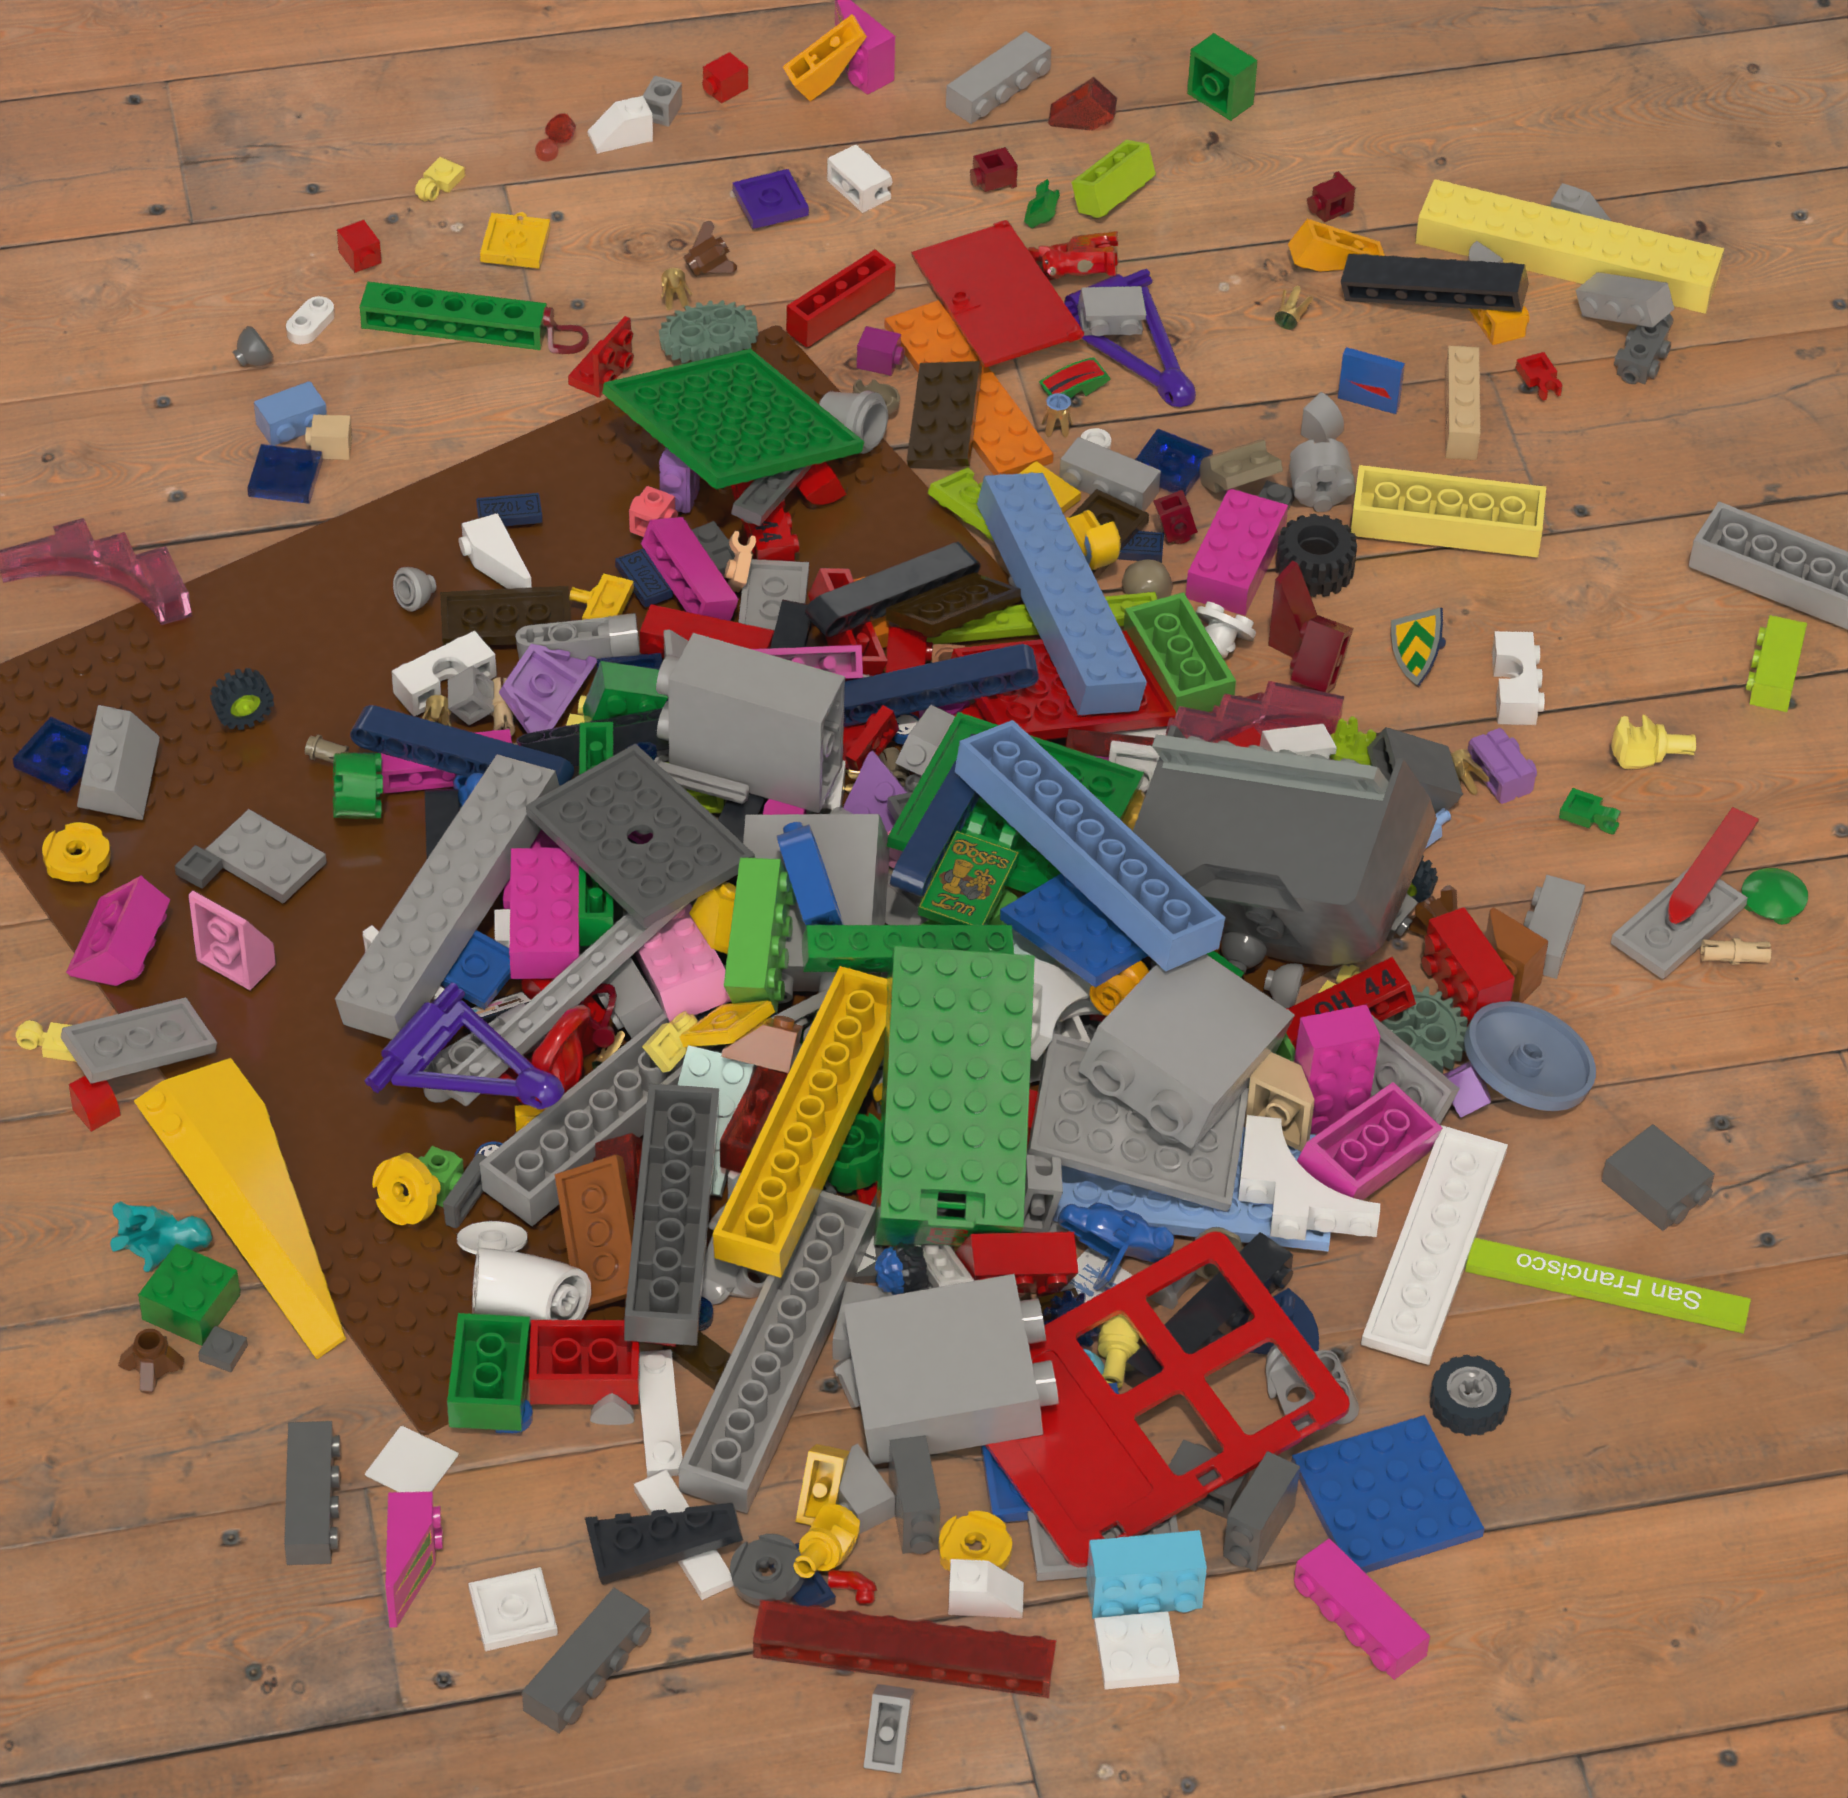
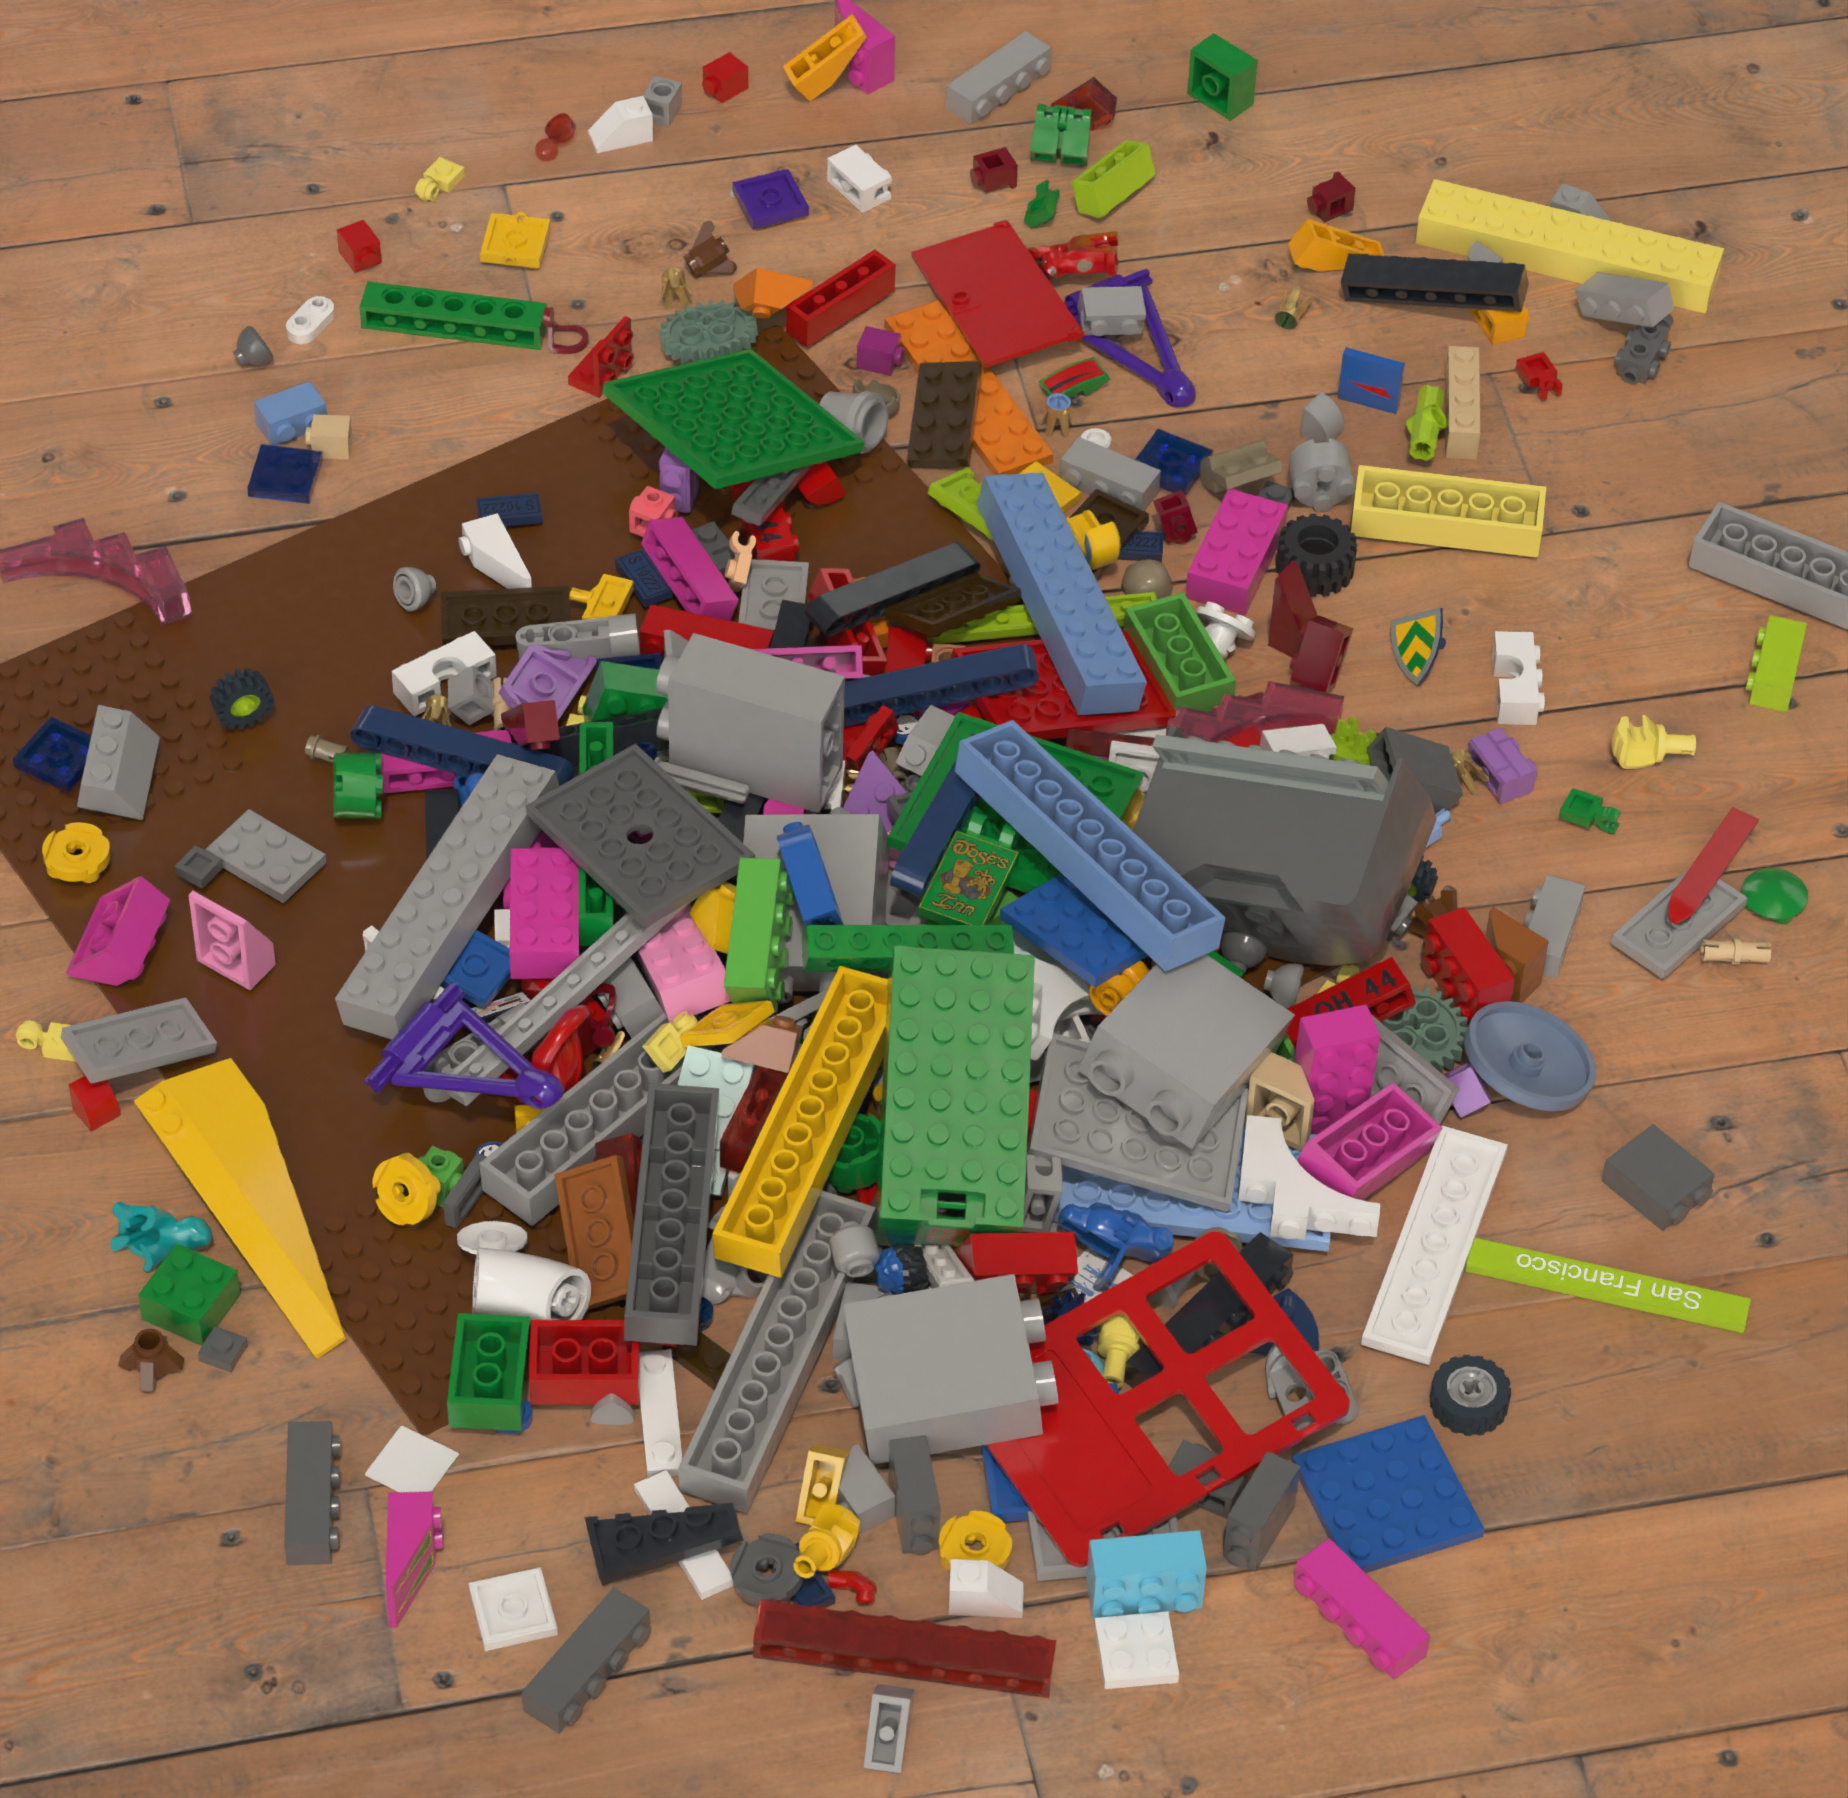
none -> dark red slope [501,700,560,751]
none -> orange slope [733,268,813,319]
none -> light grey head [830,1221,880,1277]
none -> green hips [1030,104,1092,166]
none -> lime piece [1406,385,1447,461]

